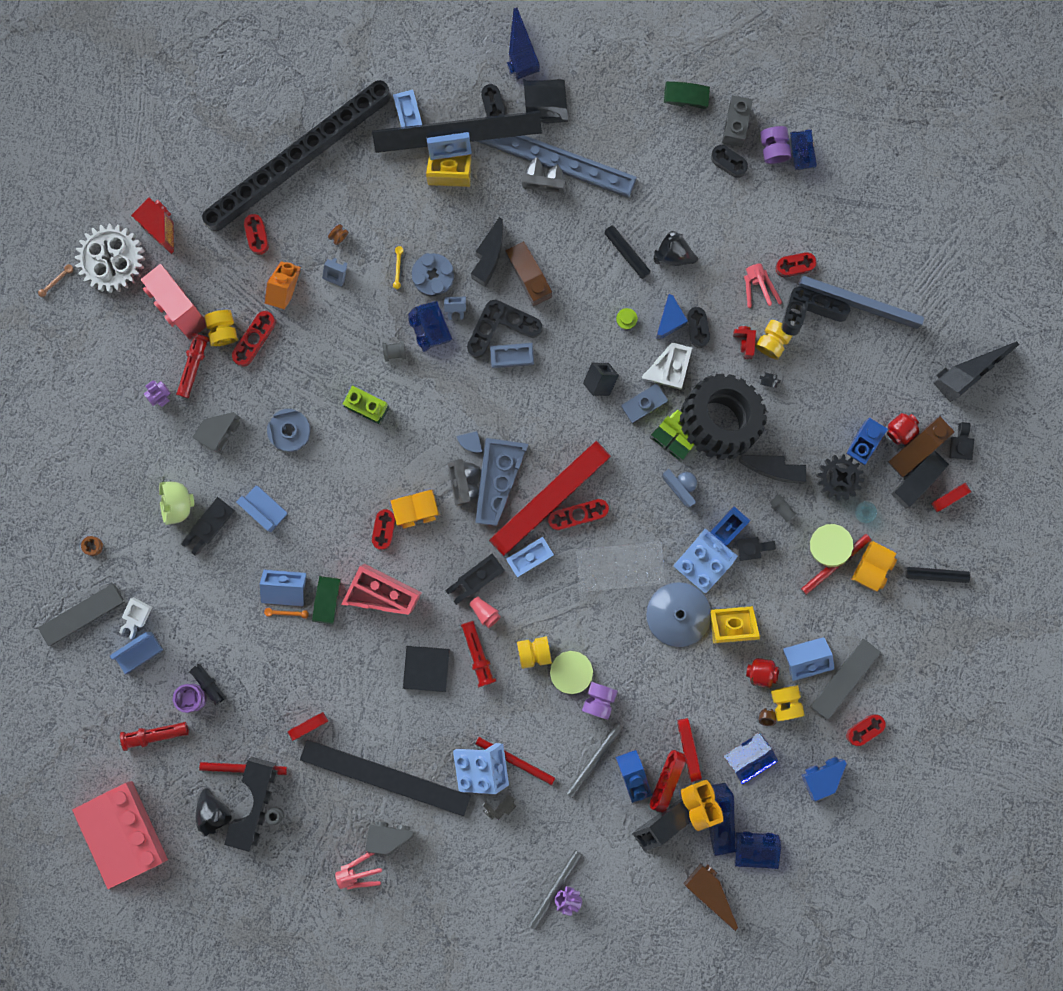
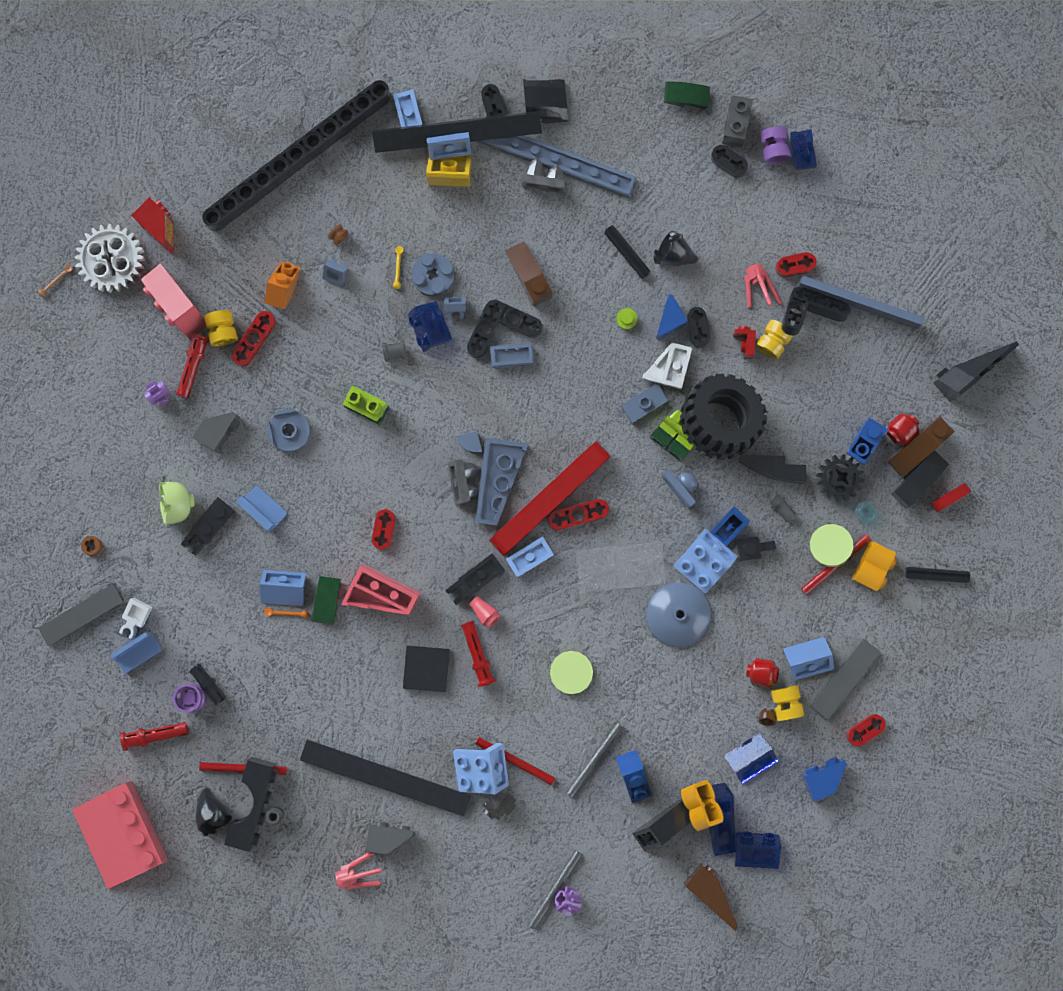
red beam [244,214,269,255] -> none
red beam [287,712,328,741] -> none
light orange brick [391,490,440,529] -> none
black slope [471,217,503,287] -> none
clear blue slope [506,8,540,80] -> none
yellow wheel [517,636,552,669] -> none
medium lavender wheel [582,682,618,720] -> none
black panel [583,363,619,396] -> none
red beam [650,750,686,813] -> none
red beam [677,718,702,782] -> none
yellow slope [710,606,760,643] -> none
black plate [759,372,781,388] -> none
black plate [949,422,974,461] -> none

